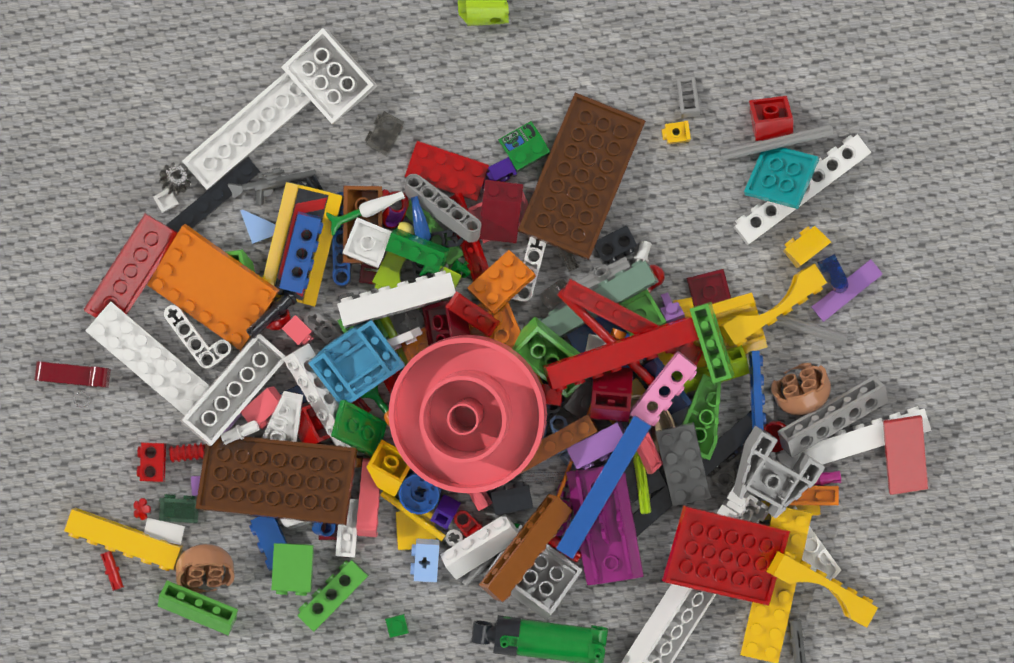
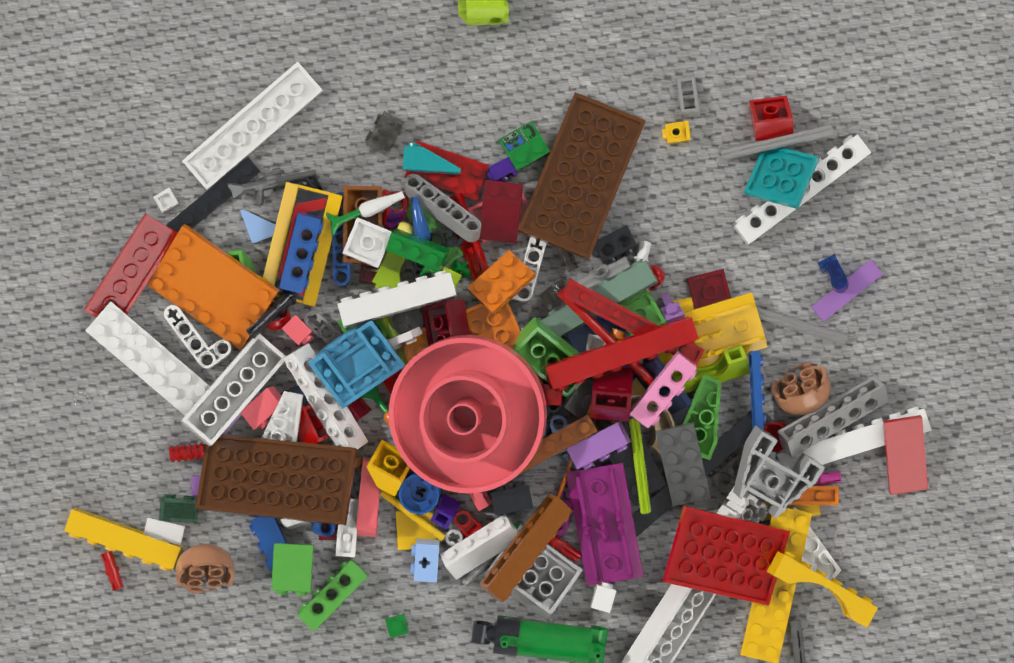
dark red beam [34,361,111,388] -> none
red plant [133,498,151,520] -> none
red brick [137,443,166,482] -> none
bright green brick [158,580,238,636] -> none
clear smoke gear [159,162,192,196] -> none
white axle [221,420,259,445] -> none
white slope [281,28,378,124] -> none
green tile [331,400,387,457] -> none
red tile [446,291,500,338] -> none
blue tile [556,416,652,559] -> none
coral tile [637,431,663,474] -> none
bright green brick [690,302,735,383] -> none
yellow arch [719,263,827,347] -> none
yellow slope [783,226,831,268] -> none
none -> teal slope [403,143,461,175]
none -> white brick [590,582,616,613]

